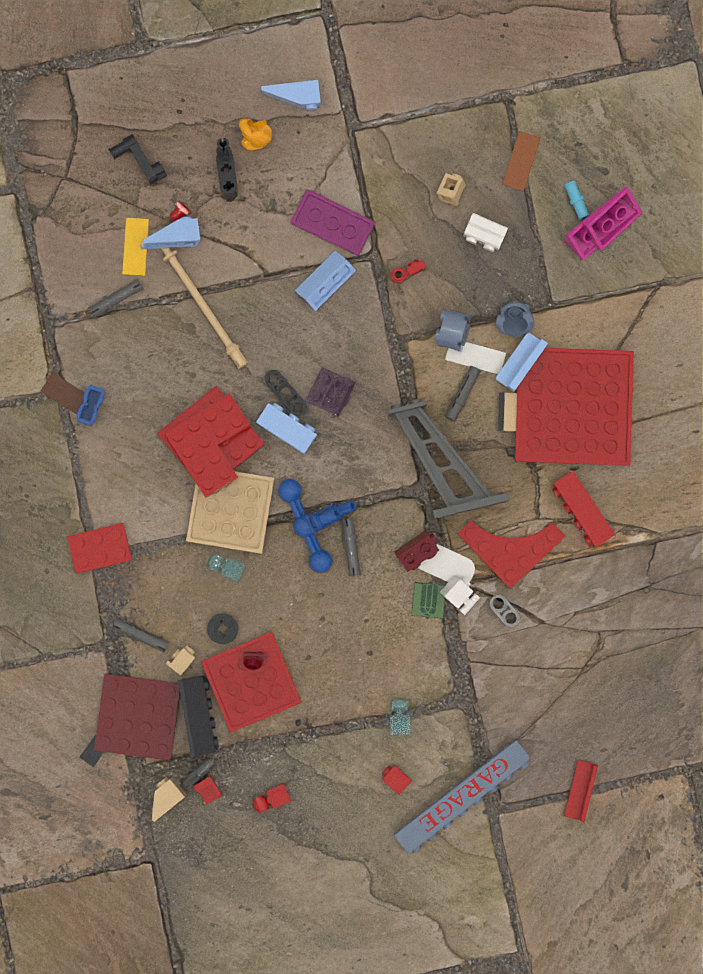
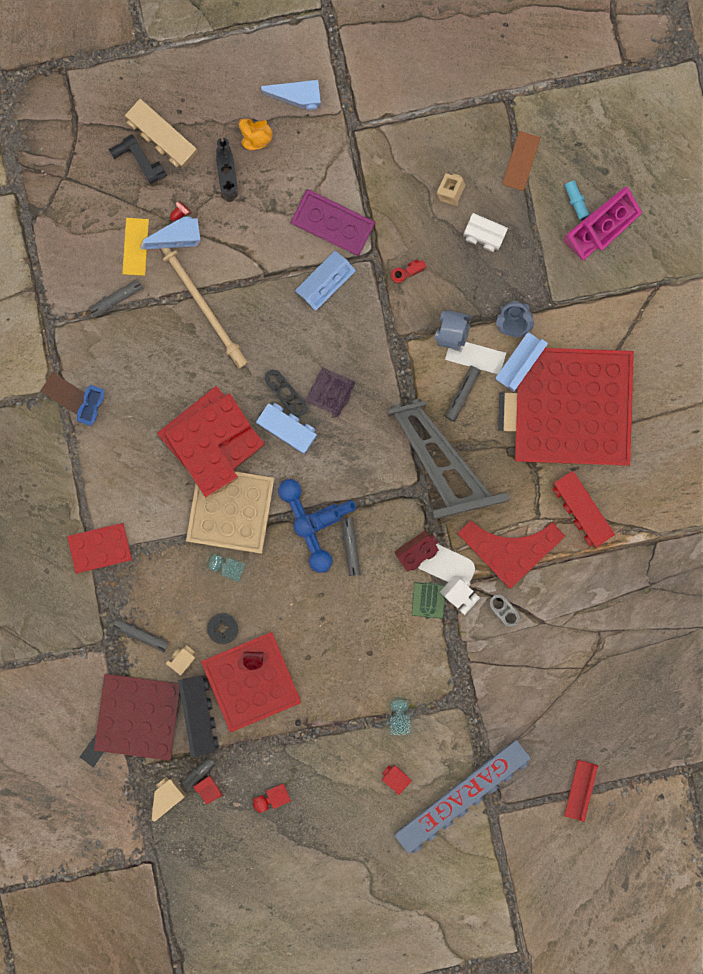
none -> tan brick [125,99,198,169]

